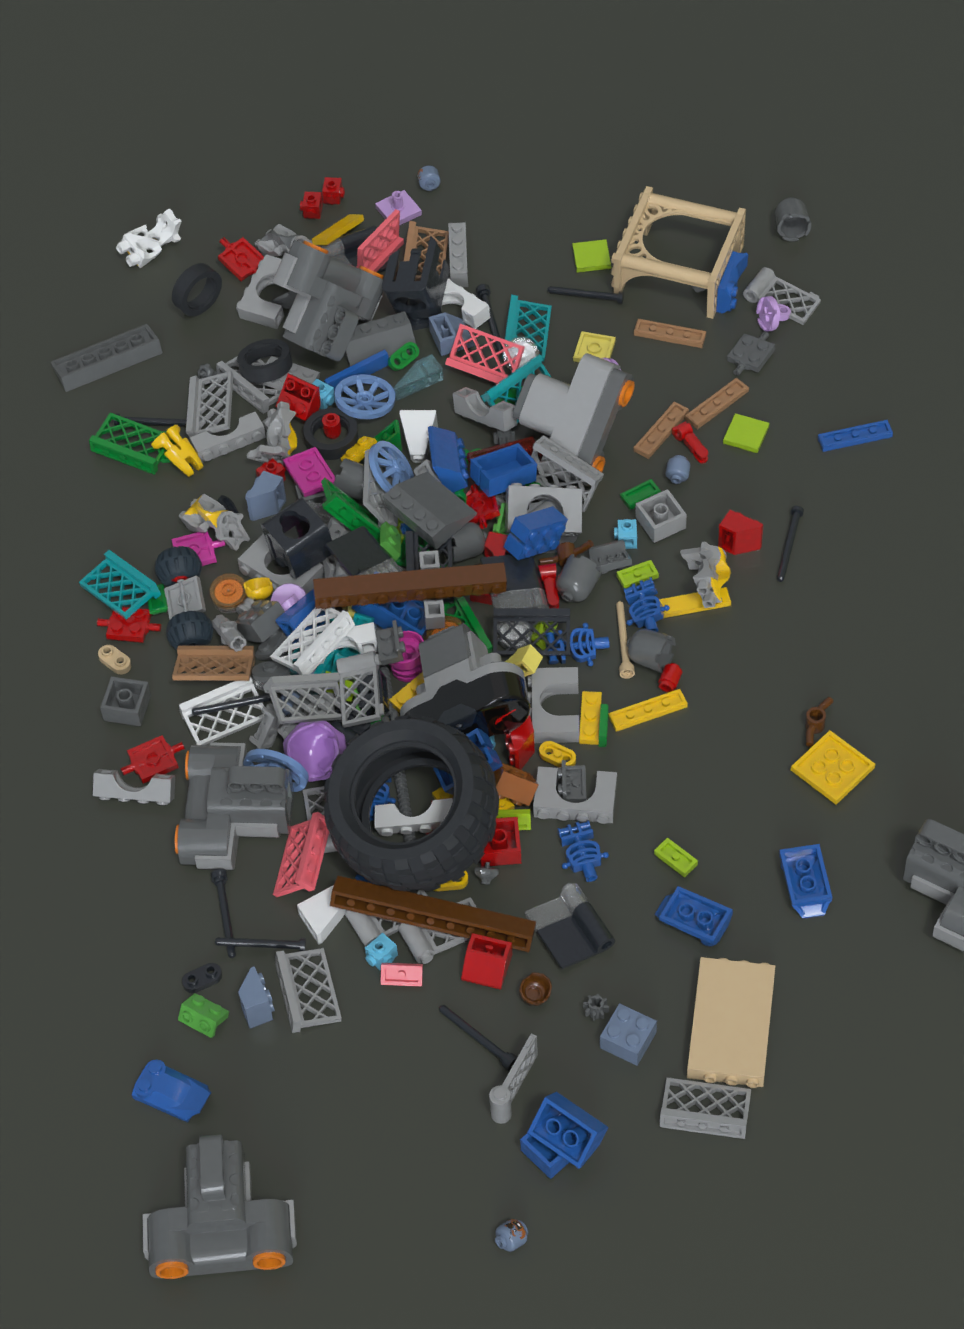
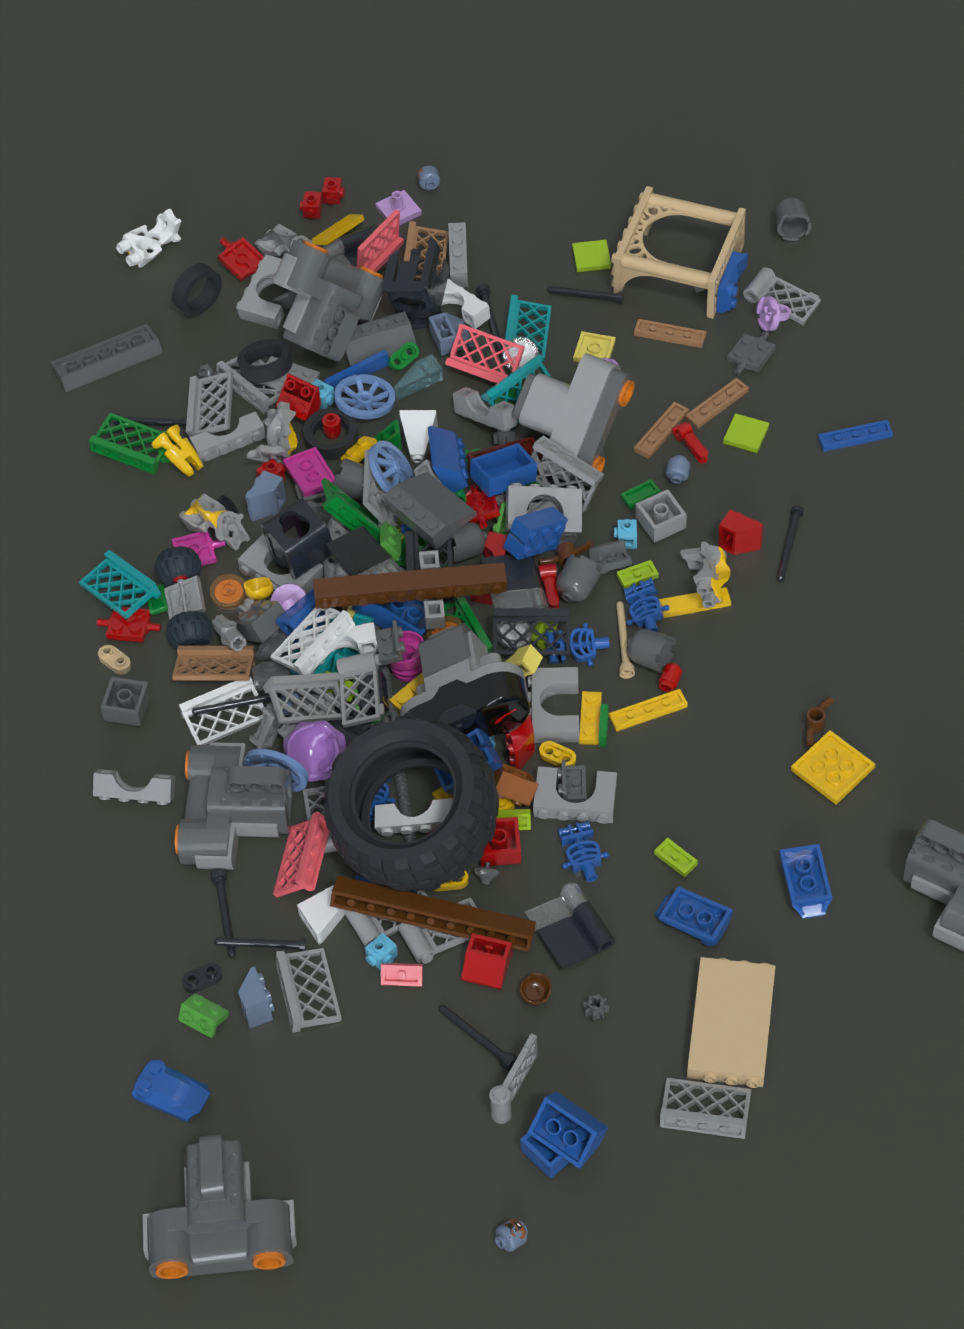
red plate [120,735,185,783] -> none
sand blue brick [600,1003,657,1066] -> none

